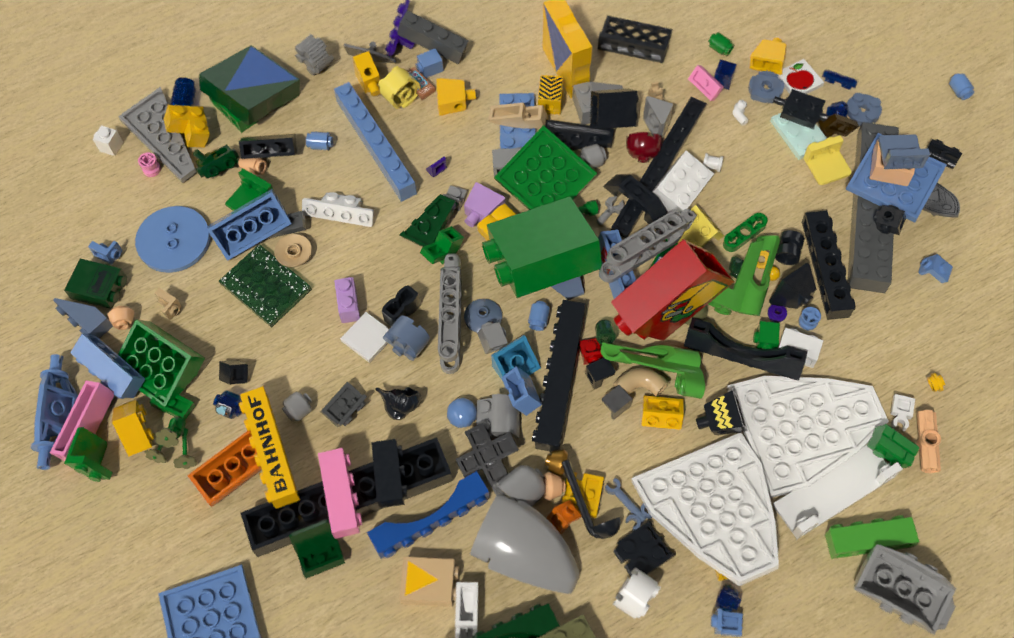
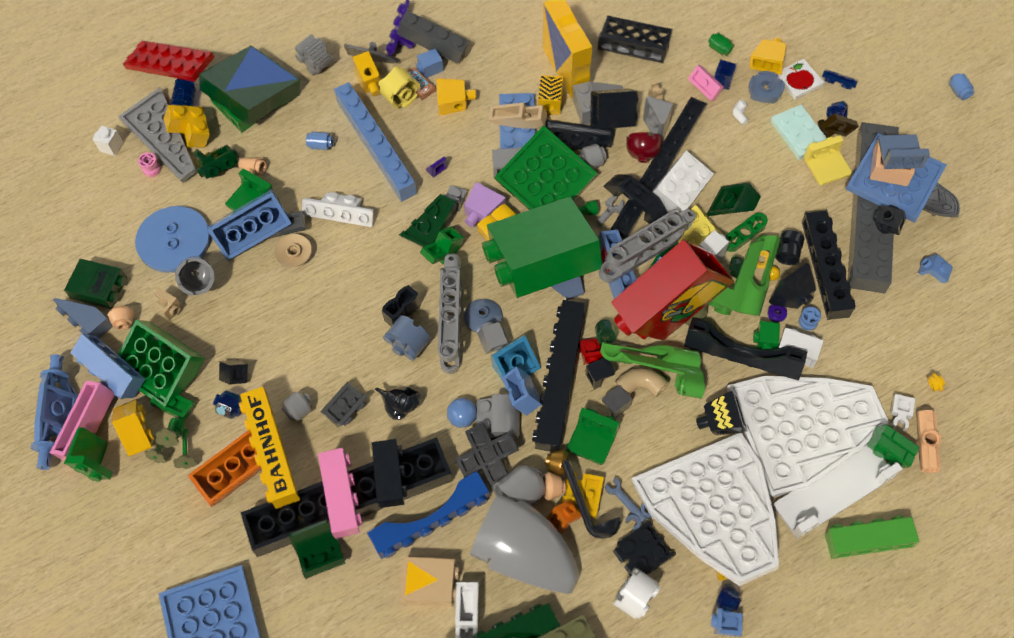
medium blue bracket [88,241,122,265] -> none
clear green plate [219,244,312,328] -> none
black brick [239,134,297,159] -> none
lavender brick [334,277,360,323] -> none
white tile [340,312,389,363] -> none
medium blue brick [528,301,550,331] -> none
yellow bracket [641,396,684,430] -> none
white bush [703,153,723,173] -> none
black plate [773,89,830,129] -> none
sand blue plate [845,93,882,126] -> none
light grey slope [854,544,956,635] -> none
black hips [927,139,963,169] -> none
none -> red plate [123,40,215,82]
none -> light grey cylinder [175,256,214,295]
none -> green bracket [567,408,620,465]
none -> white brick [699,230,729,263]
none -> dark green slope [707,182,761,216]

